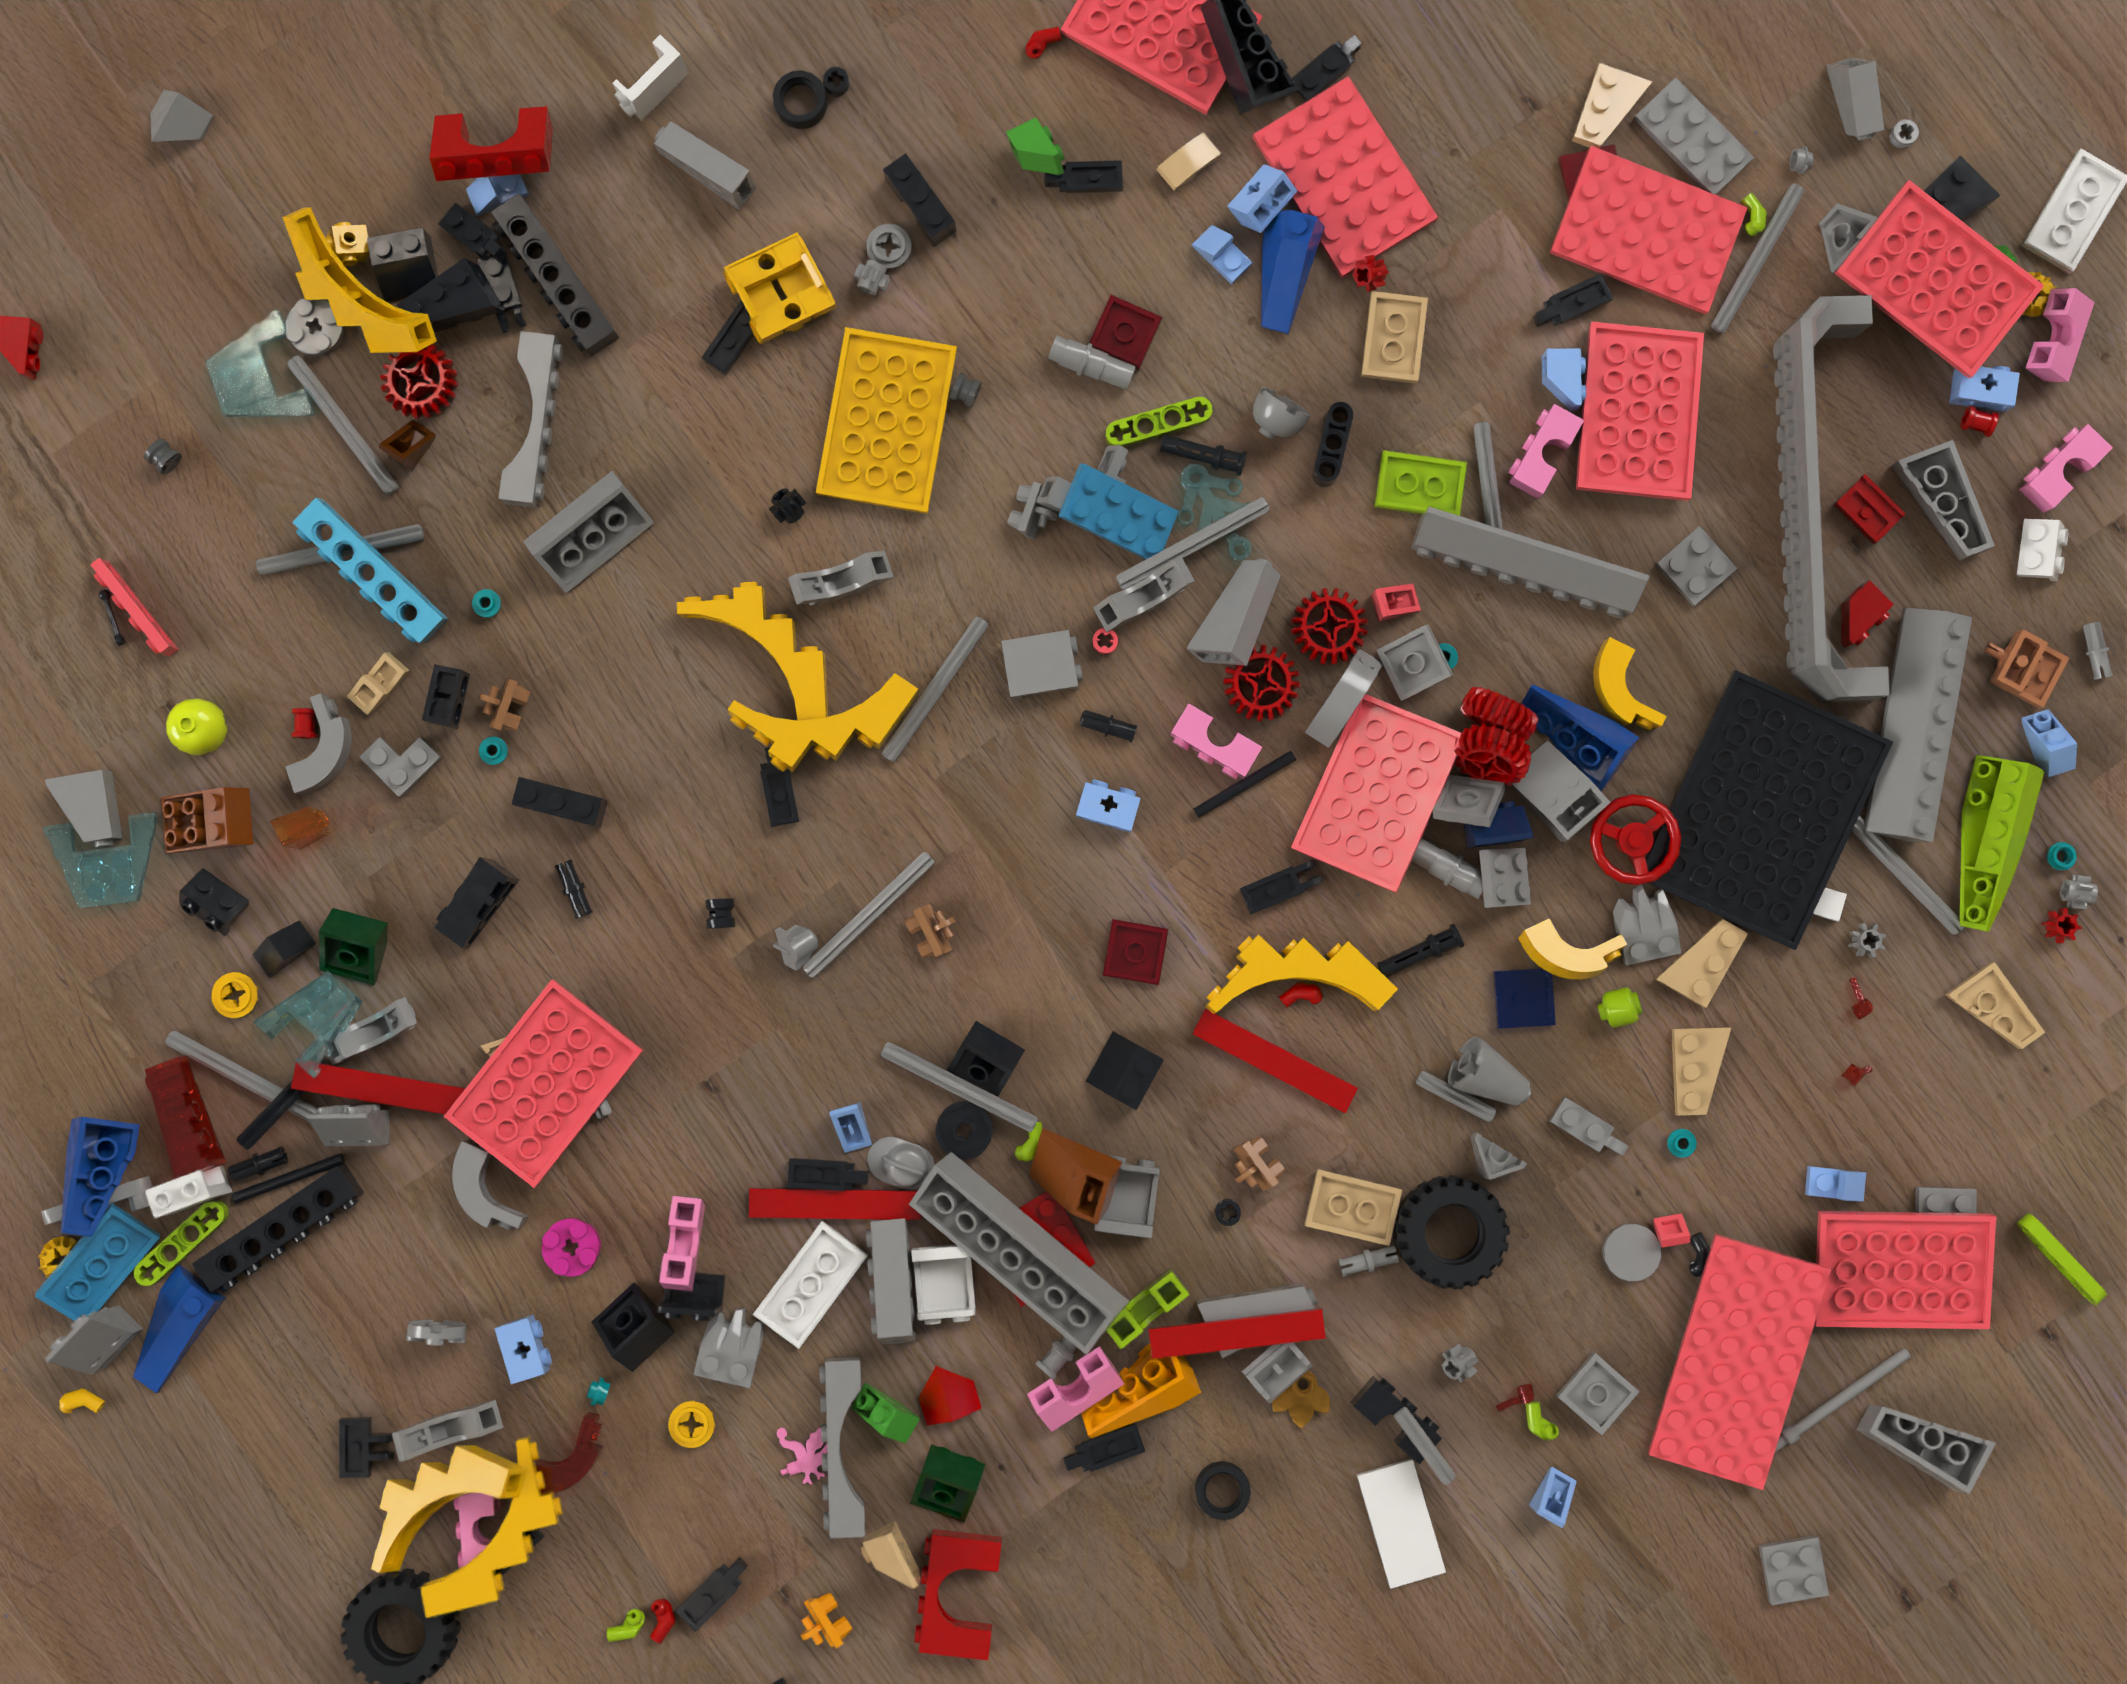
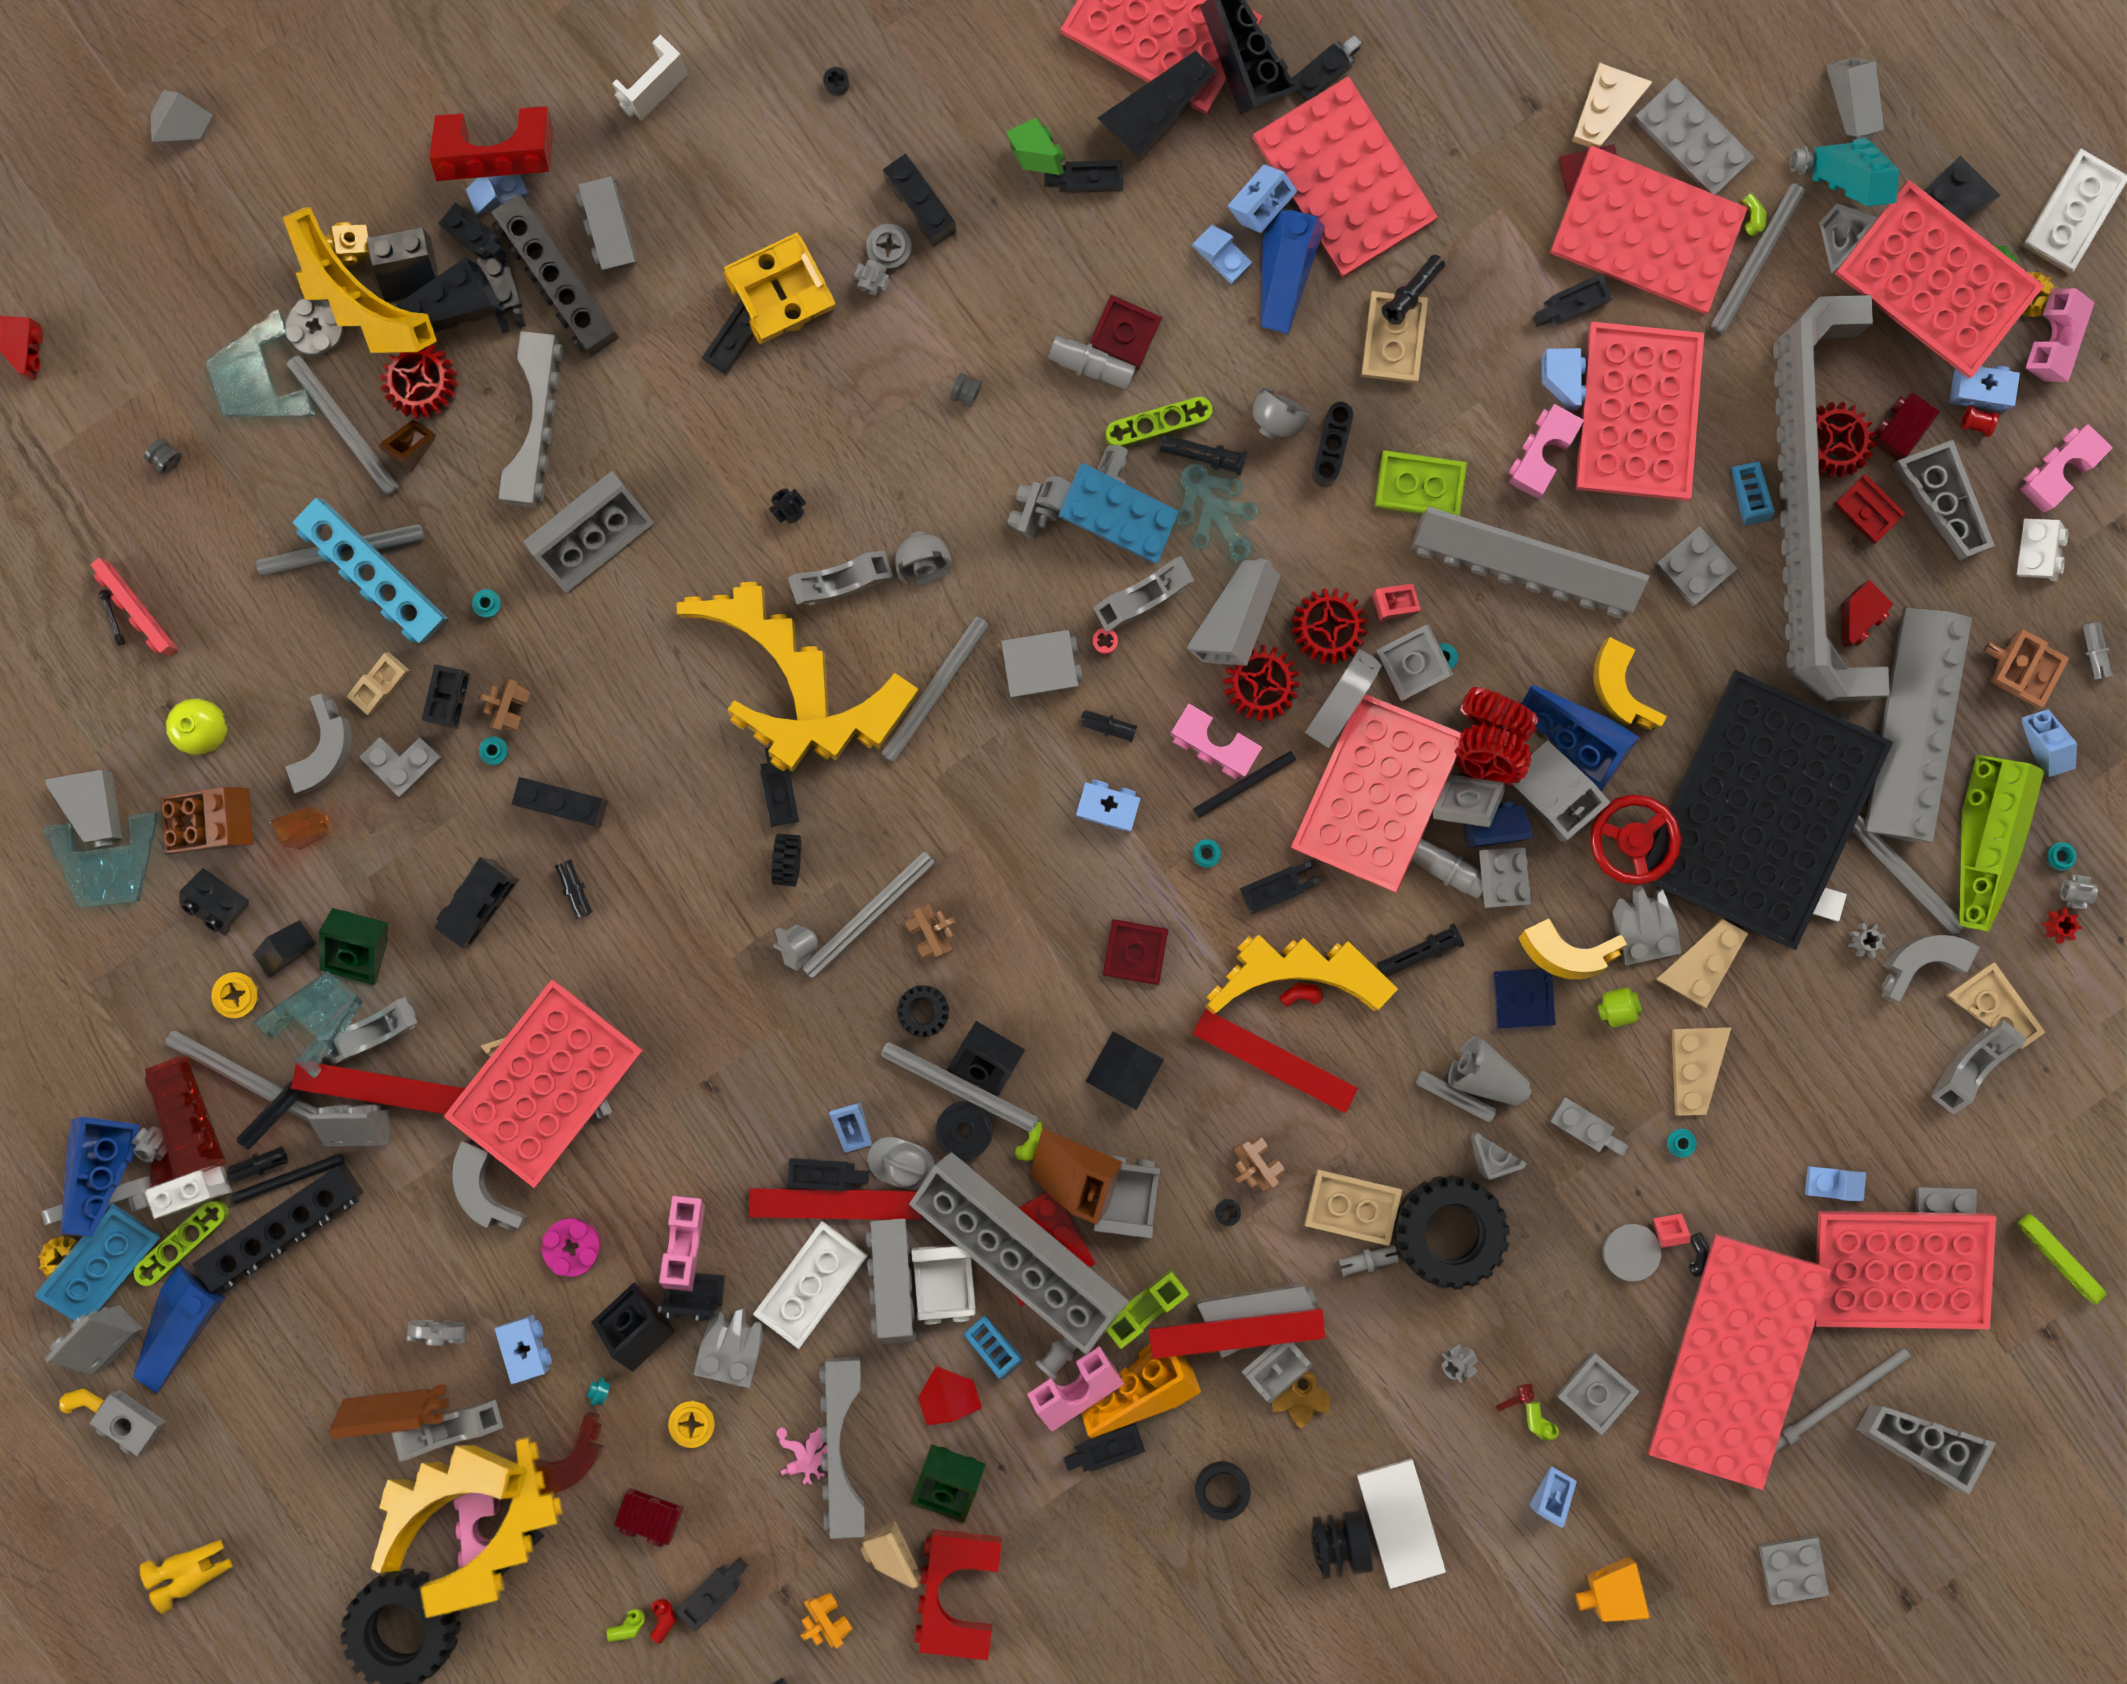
red bush [291,708,317,739] -> none
black hinge [339,1417,394,1478] -> none
light grey slope [654,121,756,211] -> none
black wheel [705,898,735,929] -> none
black tyre [773,70,828,129] -> none
yellow plate [816,327,957,514] -> none
bright green slope [851,1383,920,1444] -> none
red arm [1025,26,1061,59] -> none
light grey axle [1116,497,1270,590] -> none
tan slope [1156,132,1221,191] -> none
black arch [1351,1376,1442,1465] -> none
red gear [1352,255,1389,292] -> none
light grey axle [1394,1407,1456,1485] -> none
light grey axle [1474,422,1503,529] -> none
clear red hand [1841,1064,1872,1087] -> none
clear red hand [1849,977,1873,1019] -> none
light grey bush [1889,119,1919,149] -> none
none -> light grey brick [89,1390,167,1456]
none -> light grey gear [132,1126,171,1163]
none -> yellow piece [140,1540,233,1614]
none -> clear red slope [149,1151,186,1188]
none -> dark orange tile [330,1384,450,1439]
none -> light grey wedge [576,176,637,270]
none -> dark red brick [614,1488,684,1547]
none -> black tyre [771,833,801,887]
none -> light grey cylinder [895,532,953,585]
none -> black tyre [897,985,949,1037]
none -> dark azure slope [963,1315,1025,1379]
none -> black wedge [1098,50,1218,161]
none -> teal plate [1193,839,1221,868]
none -> black wheel [1311,1509,1373,1580]
none -> black pin [1381,255,1445,325]
none -> light orange torso [1575,1557,1650,1622]
none -> dark azure slope [1731,461,1775,526]
none -> teal wedge [1812,138,1899,206]
none -> red gear [1816,402,1876,479]
none -> dark red brick [1873,392,1940,461]
none -> light grey arch [1881,935,1980,1002]
none -> light grey arch [1931,1020,2026,1115]

